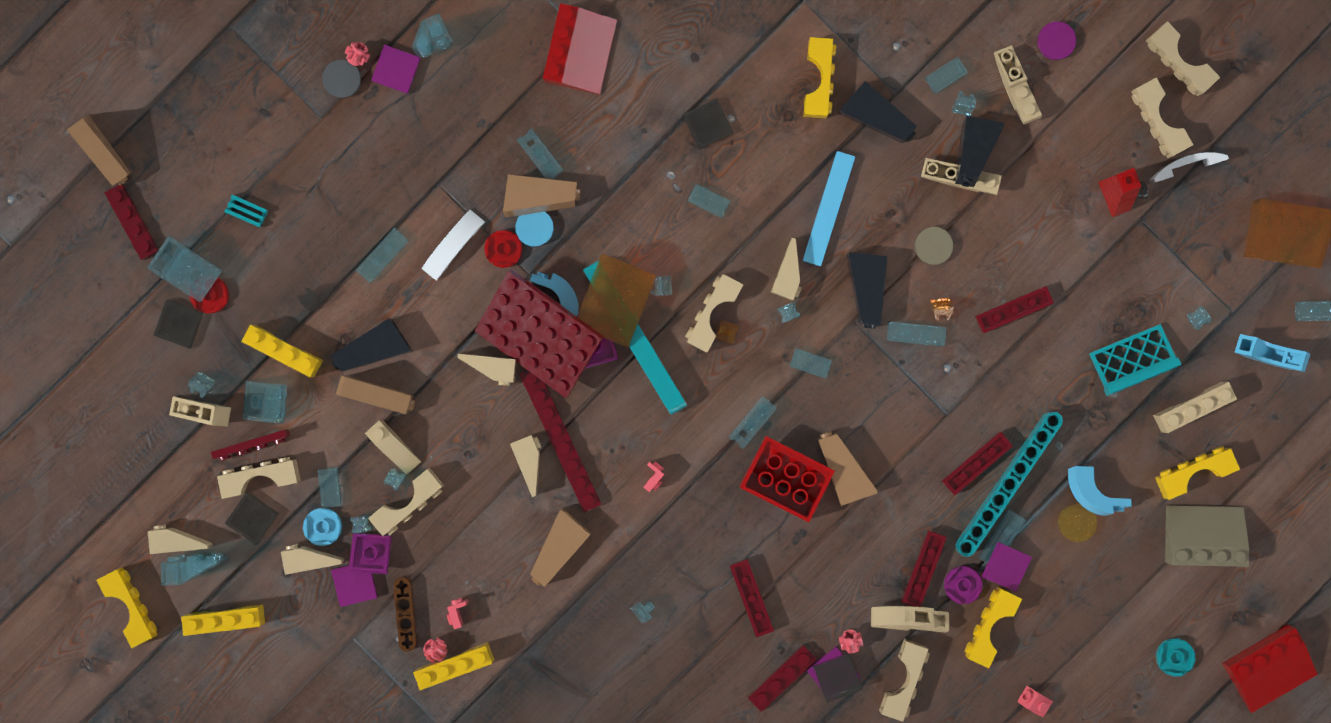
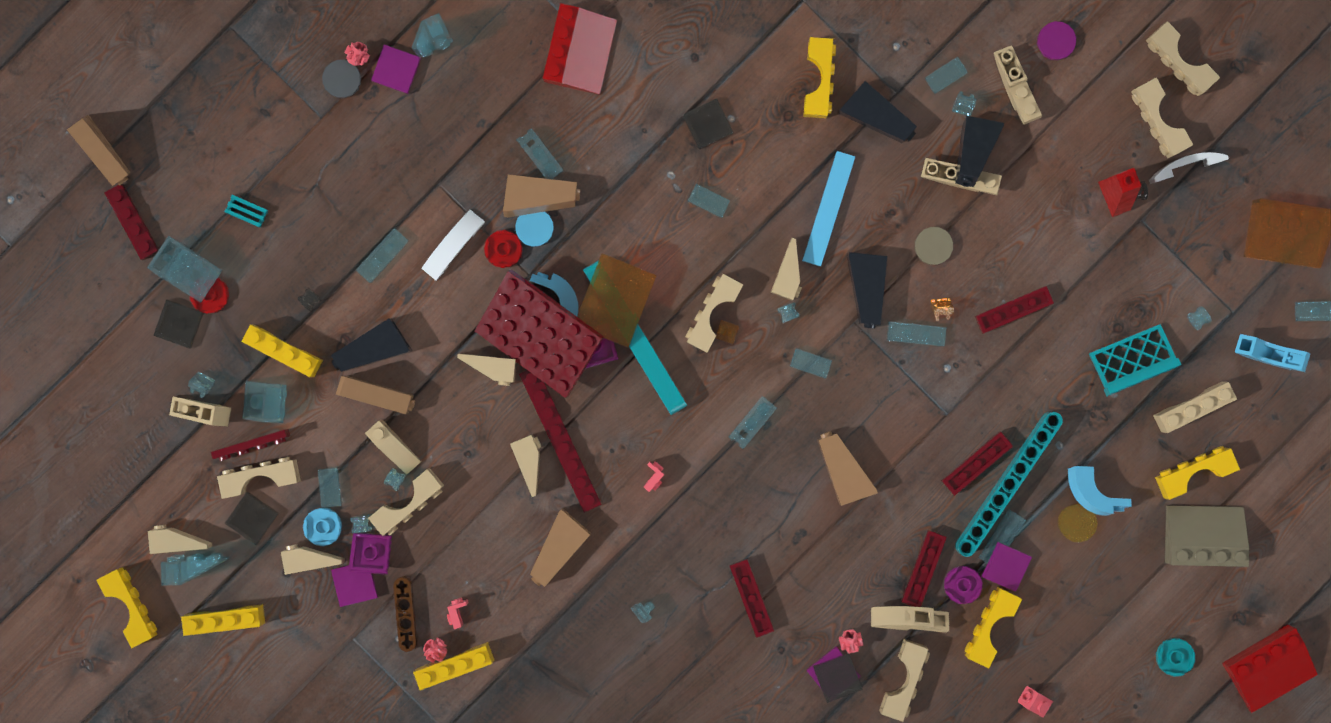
clear light blue tile [650,276,672,296] -> none
red slope [739,436,835,522] -> none
dark red plate [748,645,817,712] -> none

